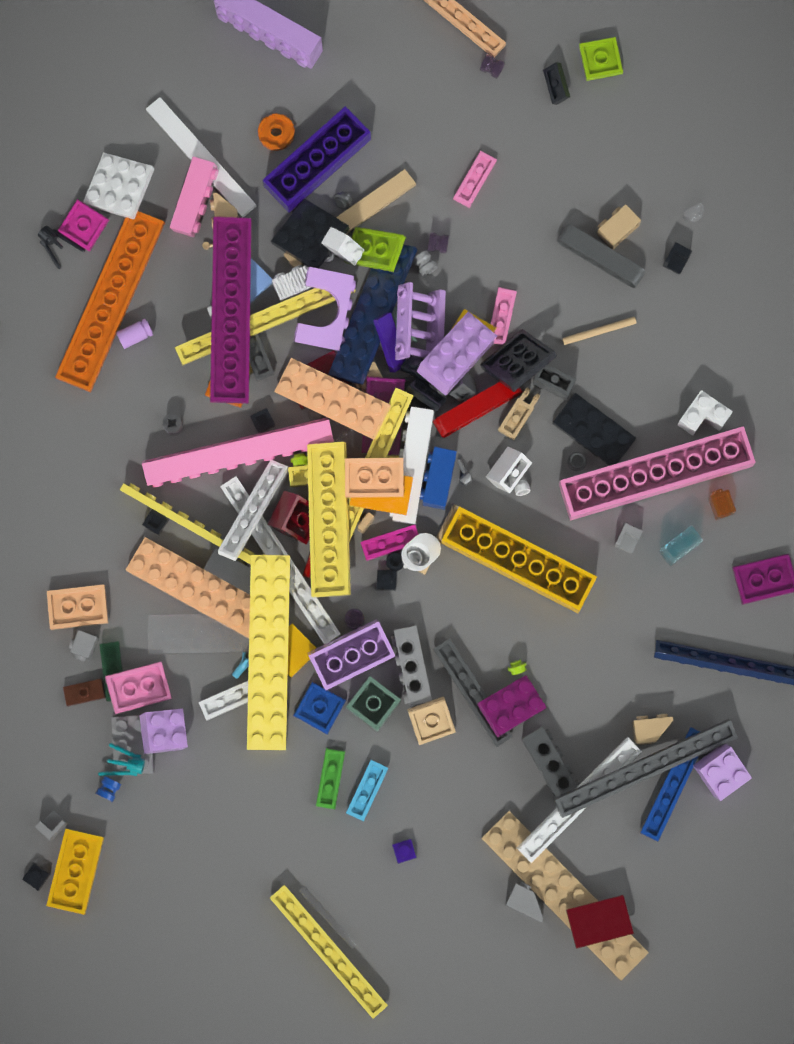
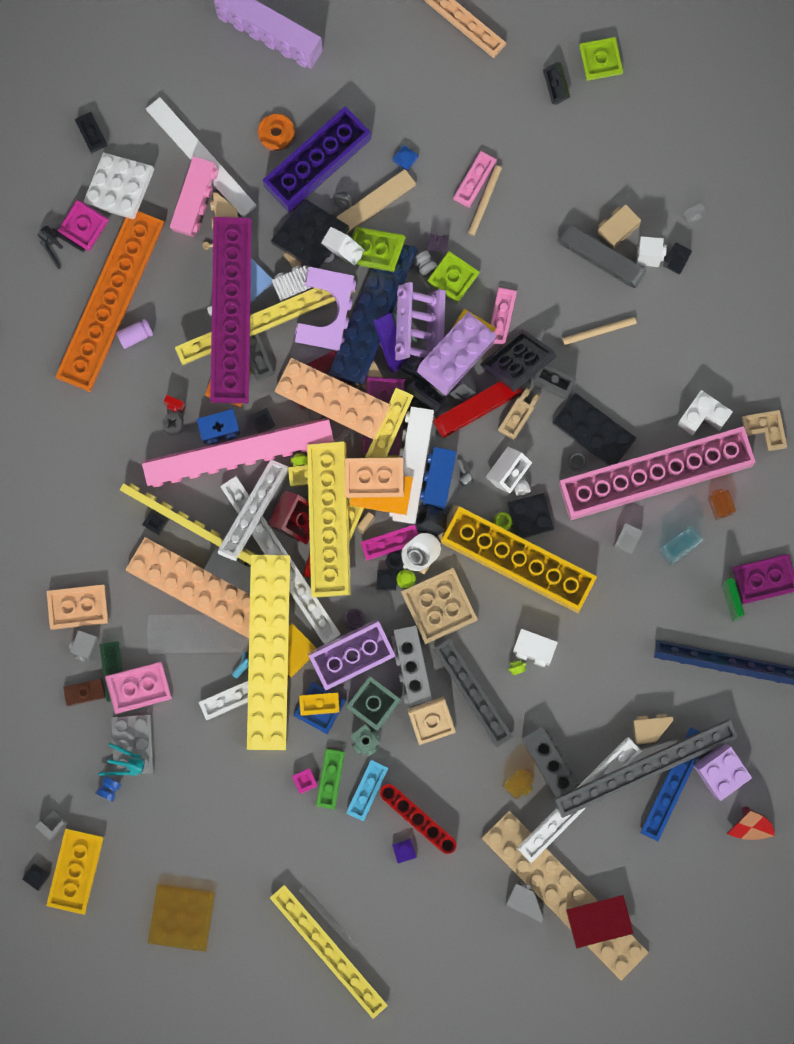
lavender brick [139,709,188,754] -> none
magenta plate [477,675,547,737] -> none
clear purple wheel [480,54,505,79] -> none
none -> black plate [74,112,108,154]
none -> clear yellow plate [148,884,216,952]
none -> red plate [163,394,185,413]
none -> blue brick [196,409,240,445]
none -> dark pink plate [292,768,318,794]
none -> yellow plate [299,693,340,716]
none -> sand green brick [350,725,380,756]
none -> red beam [380,784,457,855]
none -> blue plate [392,145,419,172]
none -> lime plate [397,570,416,589]
none -> tan plate [401,568,478,645]
none -> black panel [416,505,447,537]
none -> lime plate [427,251,480,304]
none -> tan bar [468,165,502,236]
none -> lime plate [493,512,512,530]
none -> clear yellow brick [503,769,533,800]
none -> black plate [507,493,554,538]
none -> white brick [513,629,558,667]
none -> white brick [636,237,666,267]
none -> green tile [722,578,745,622]
none -> shield [727,806,775,840]
none -> tan plate [741,410,787,452]

